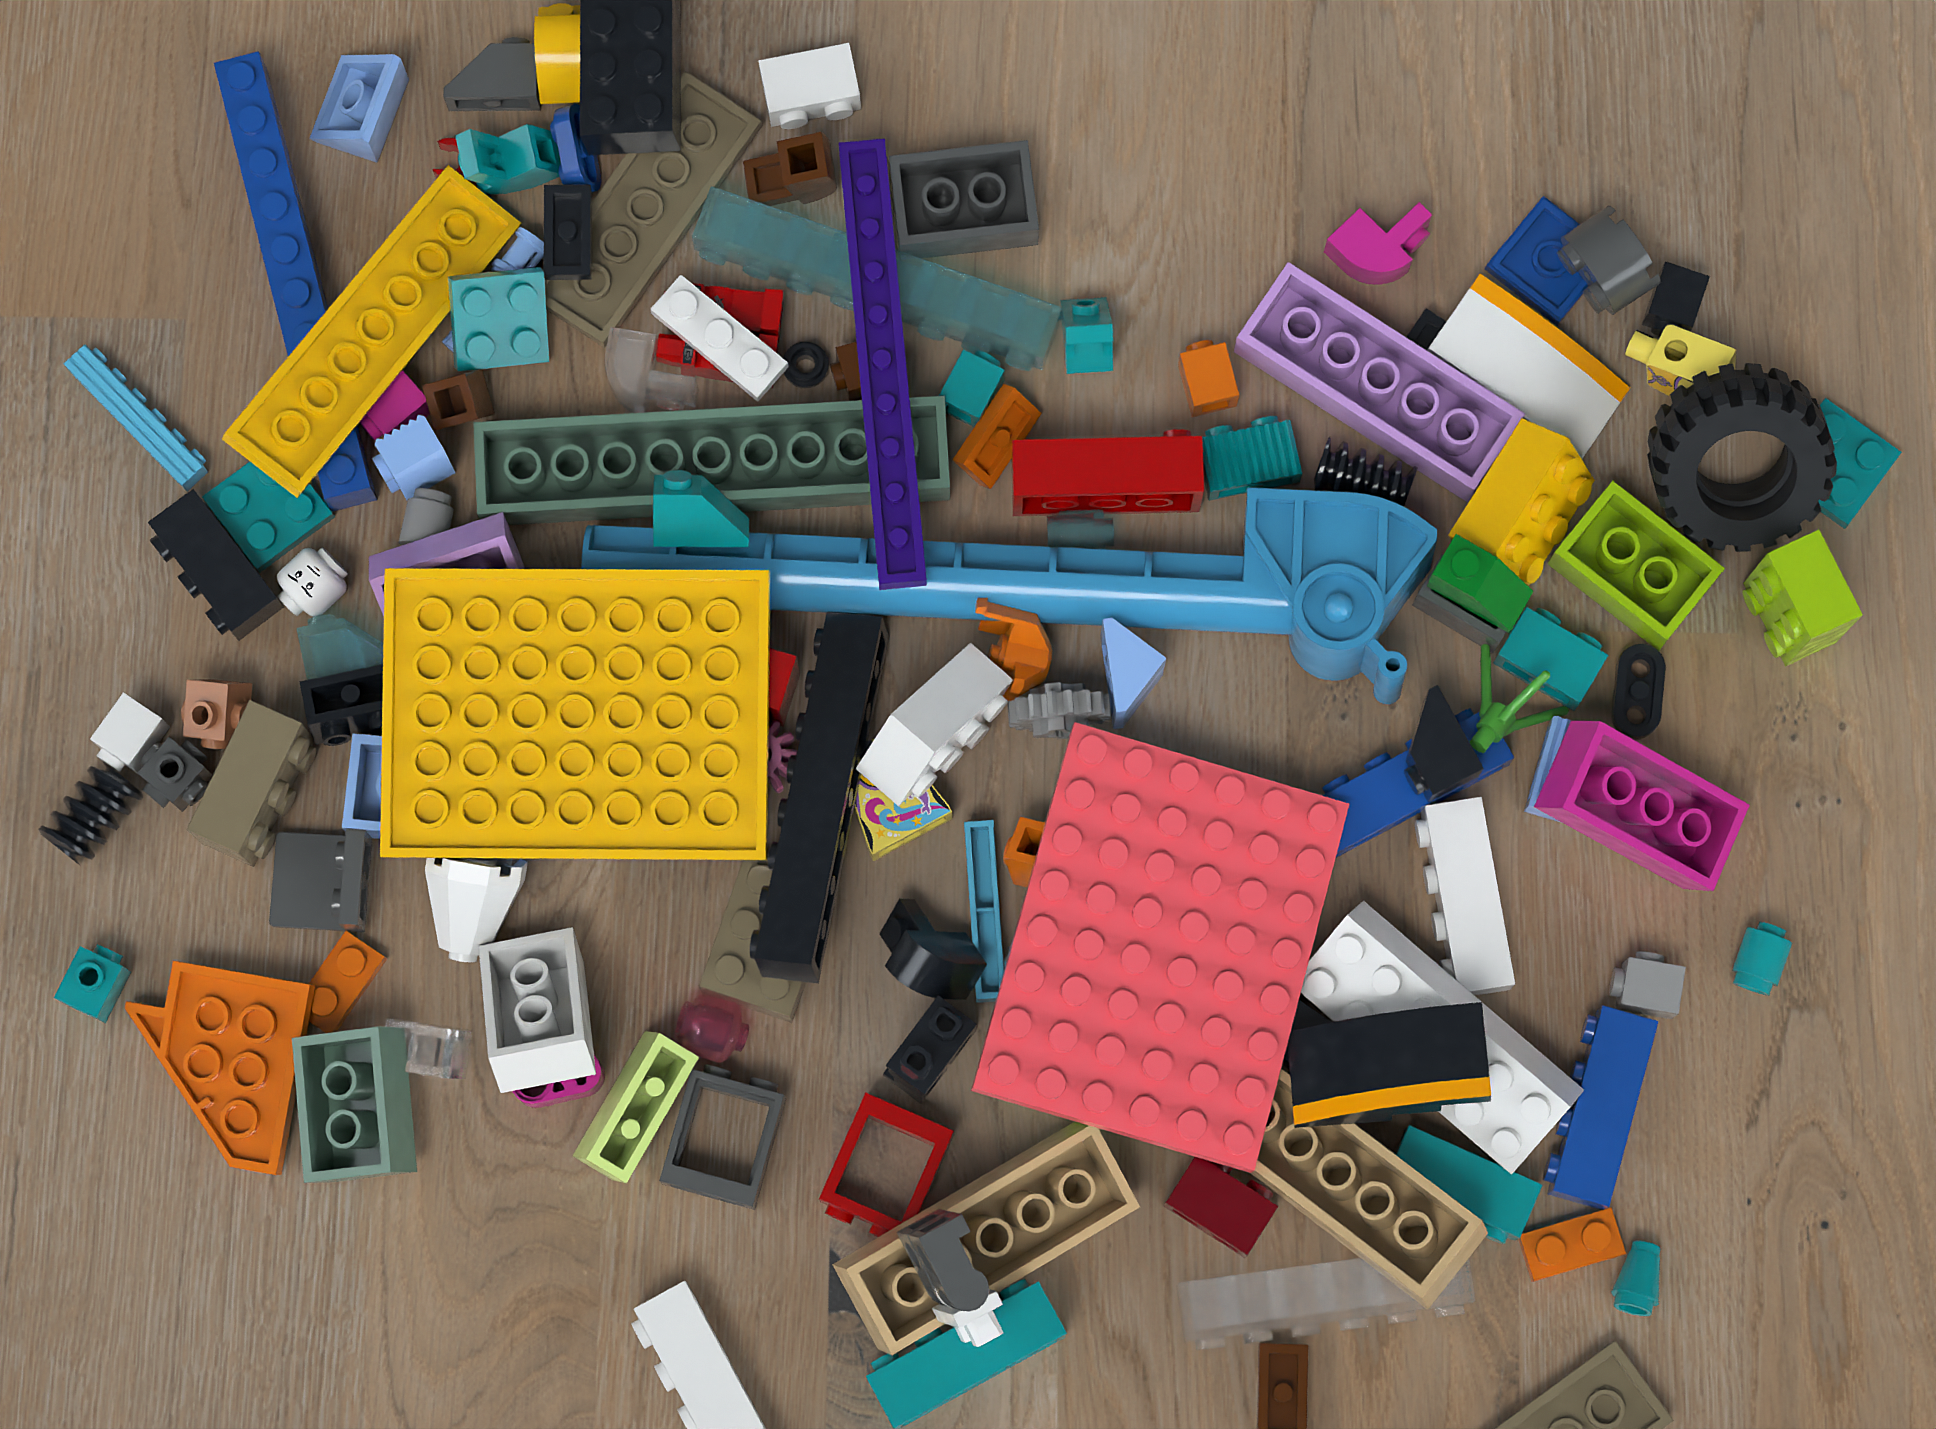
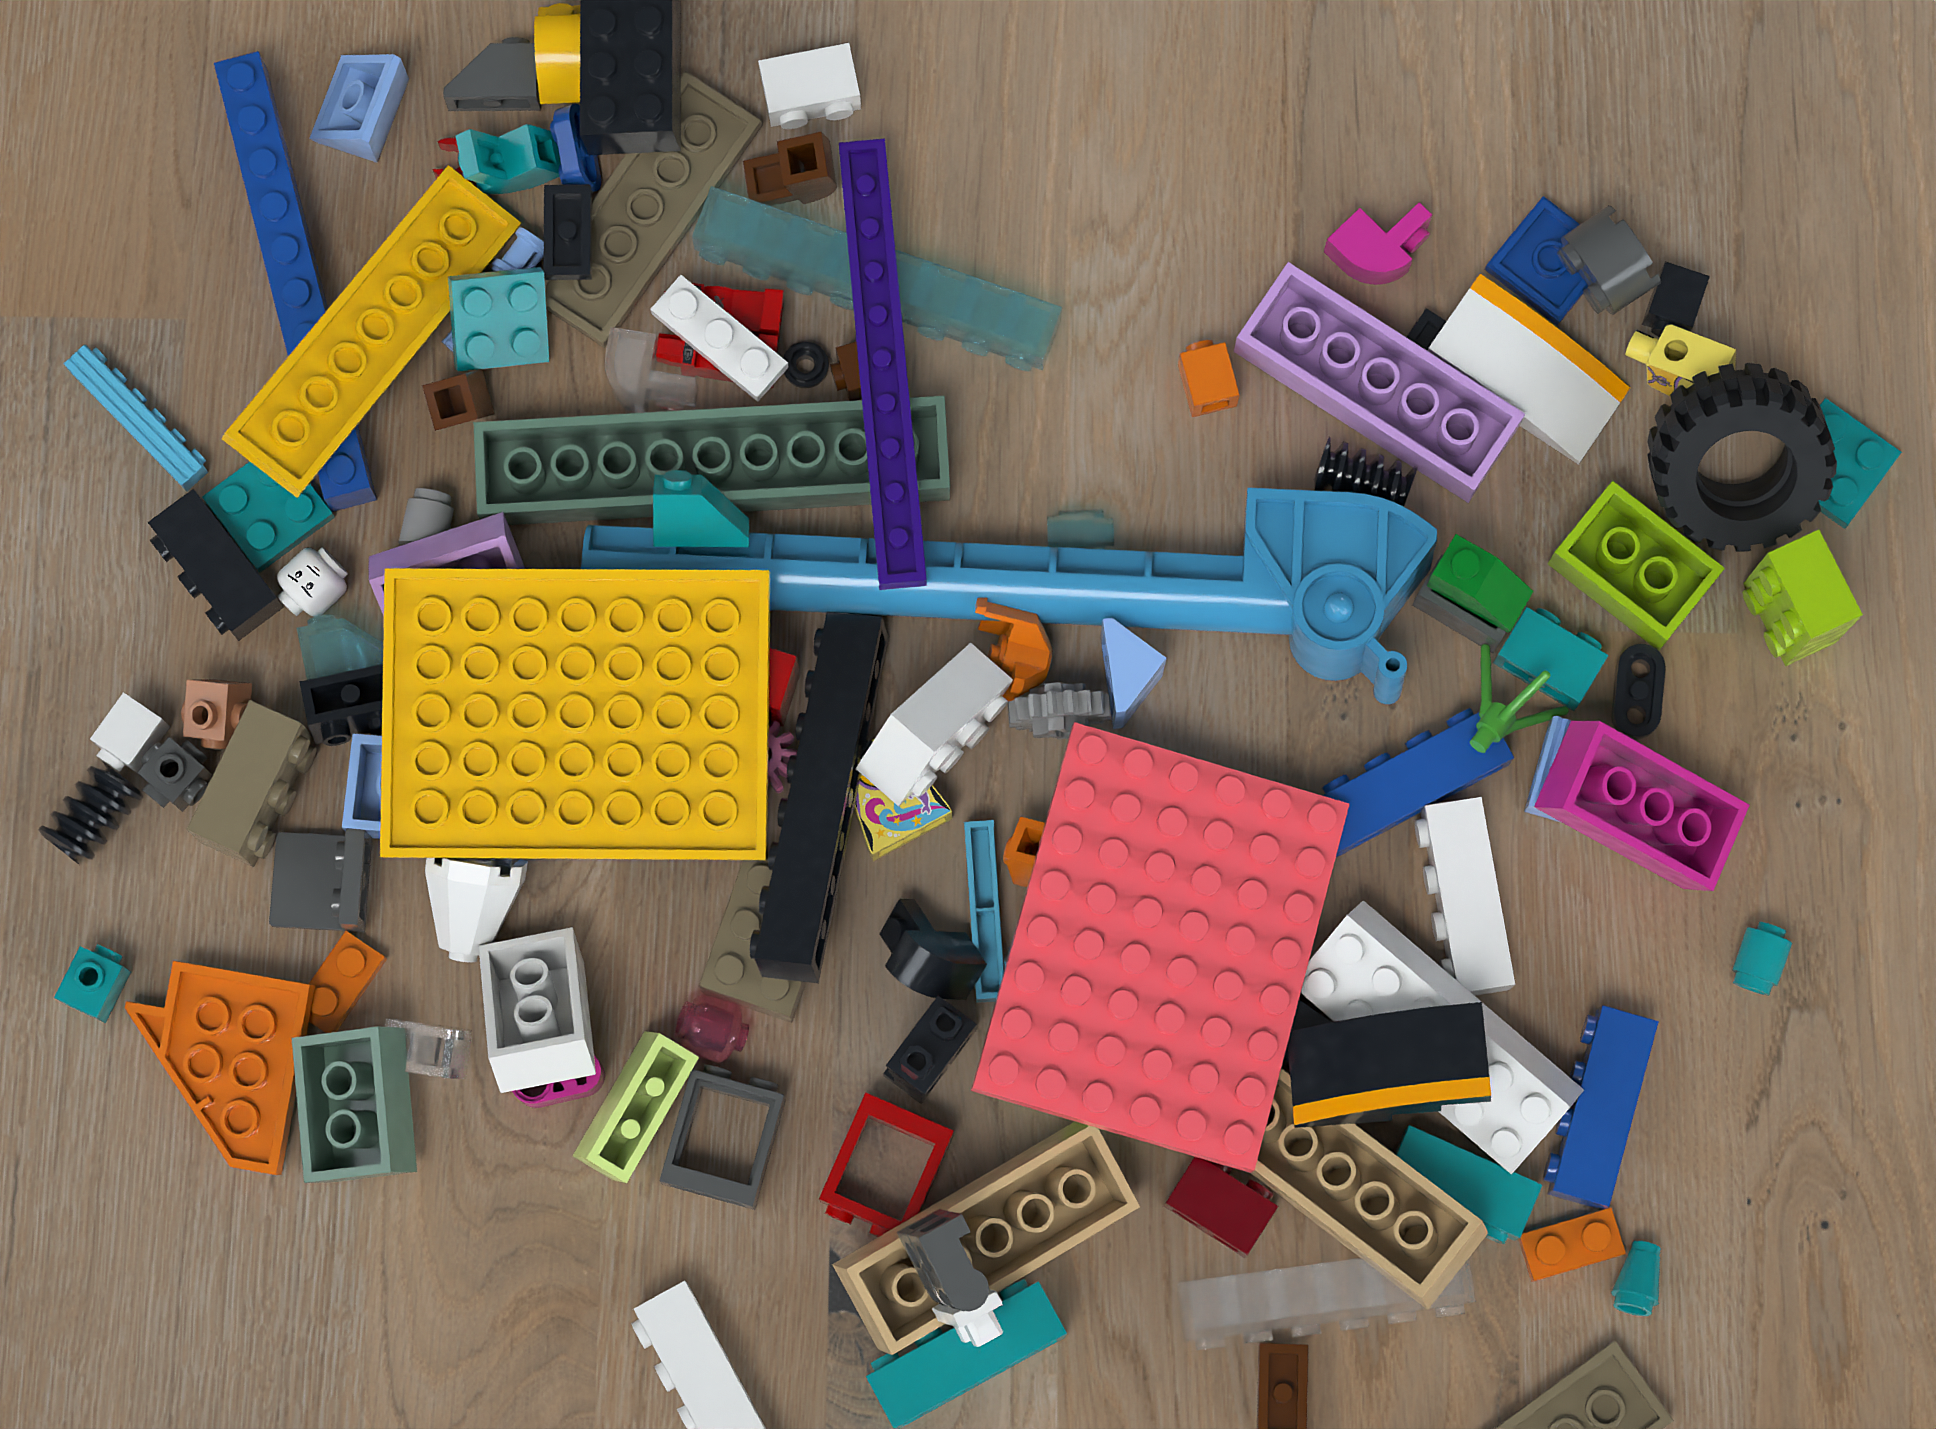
dark pink brick [360,370,430,441] -> none
light blue brick [372,415,455,500] -> none
dark grey brick [889,140,1039,261] -> none
teal brick [939,349,1005,427] -> none
orange plate [952,384,1042,489] -> none
red brick [1011,429,1204,516] -> none
teal brick [1060,297,1114,374] -> none
teal brick [1202,416,1303,501] -> none
black slope [1404,685,1484,803] -> none
yellow brick [1448,418,1595,586] -> none
light grey brick [1609,951,1686,1019] -> none

